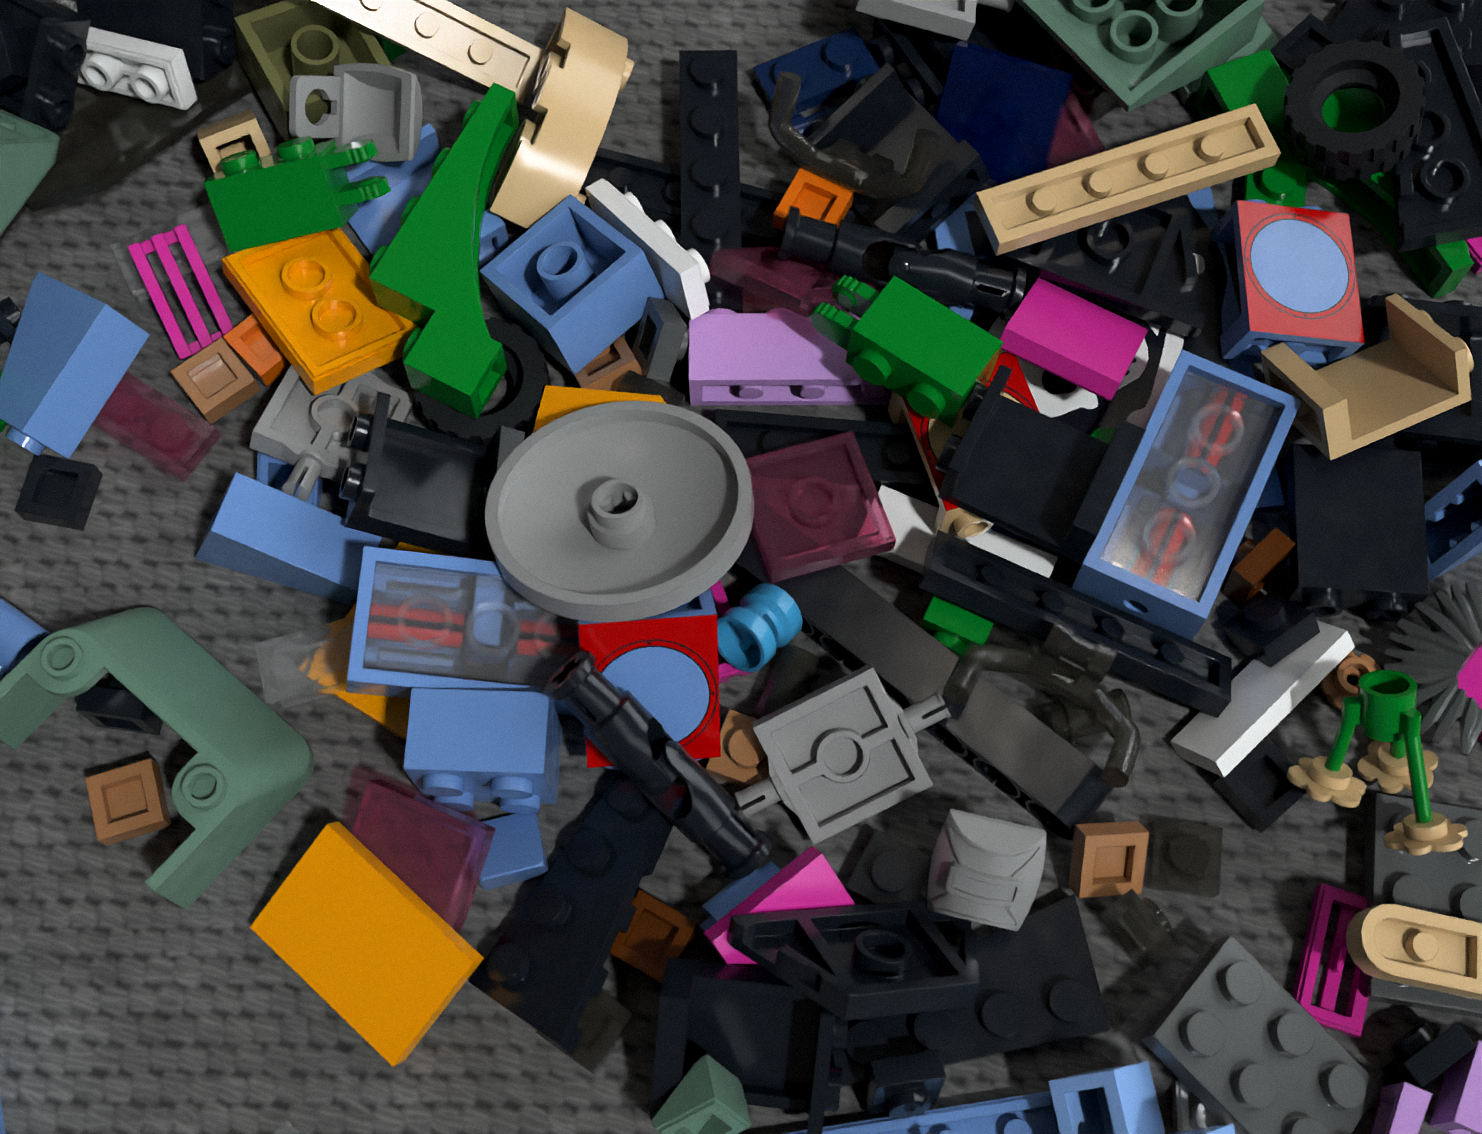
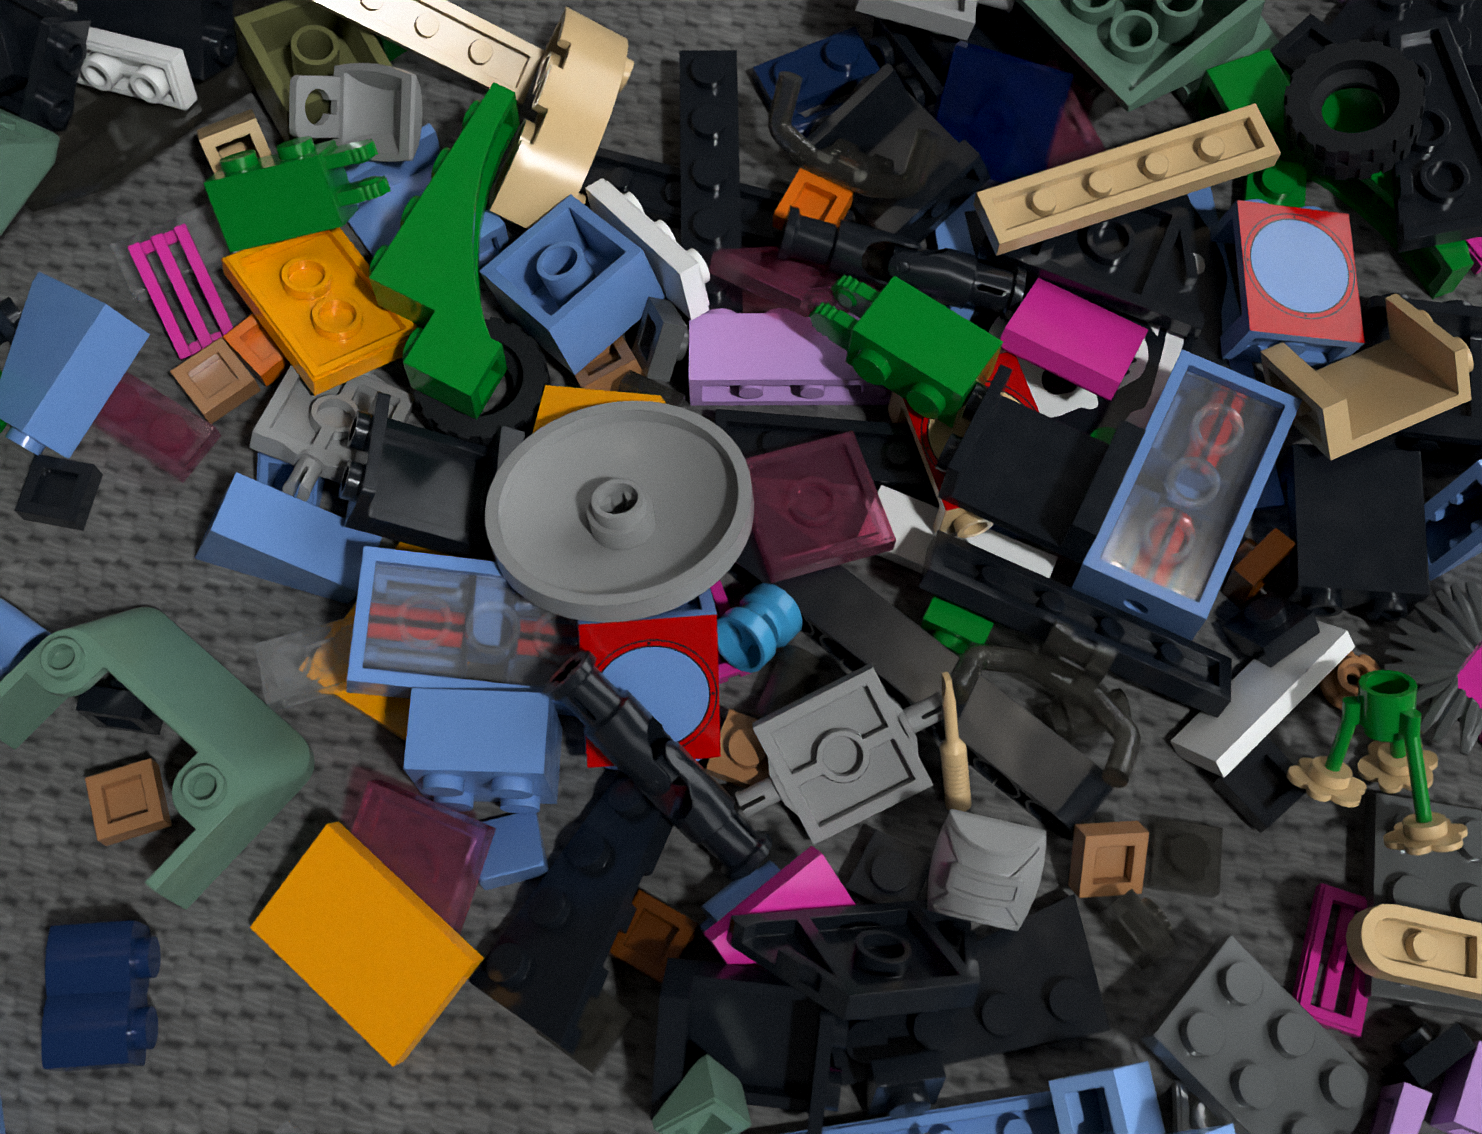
none -> dark blue brick [41,920,161,1072]
none -> tan piece [940,672,972,812]

